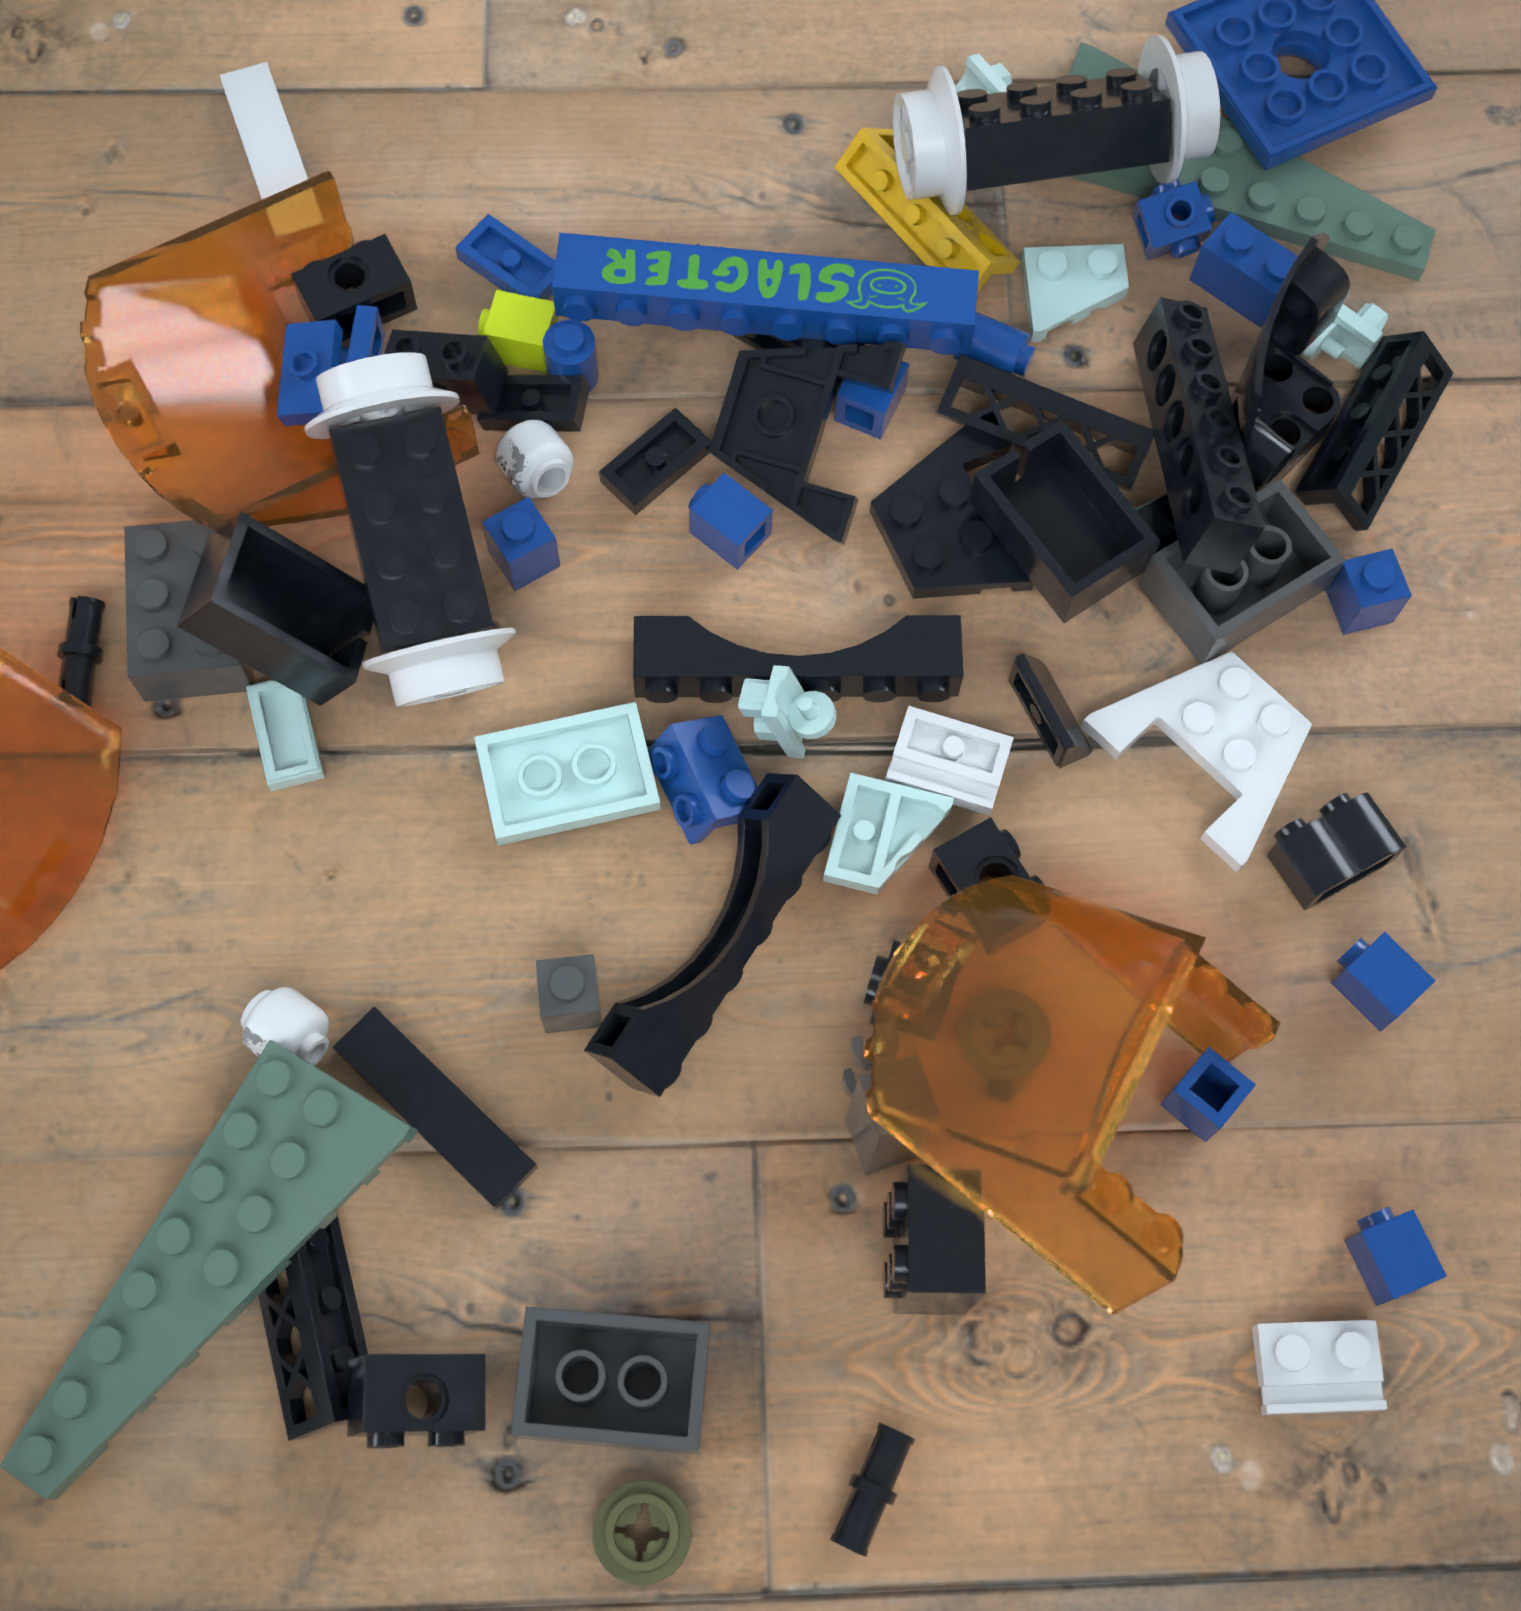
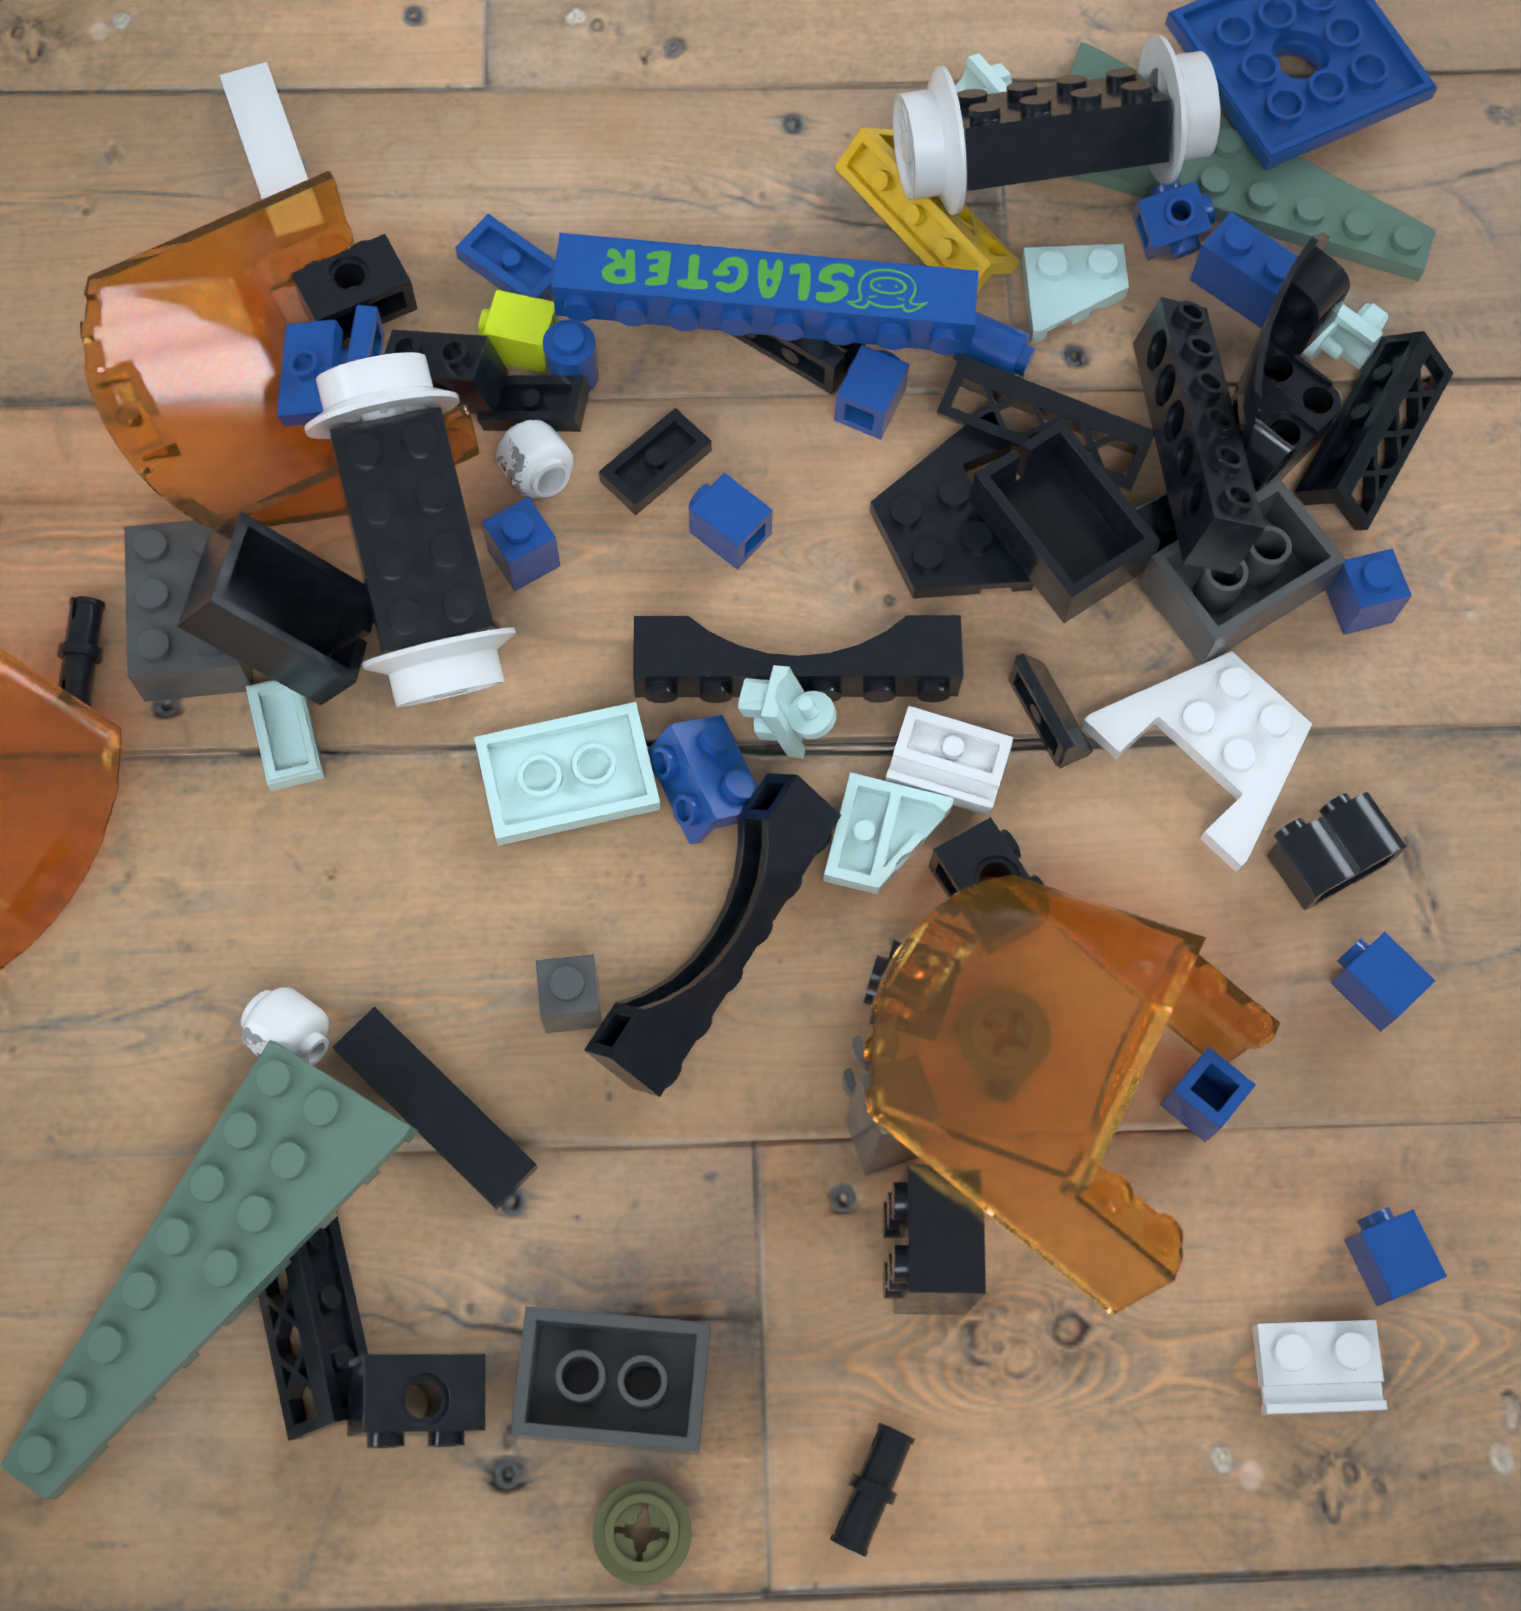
black wing [709,341,906,545] -> none

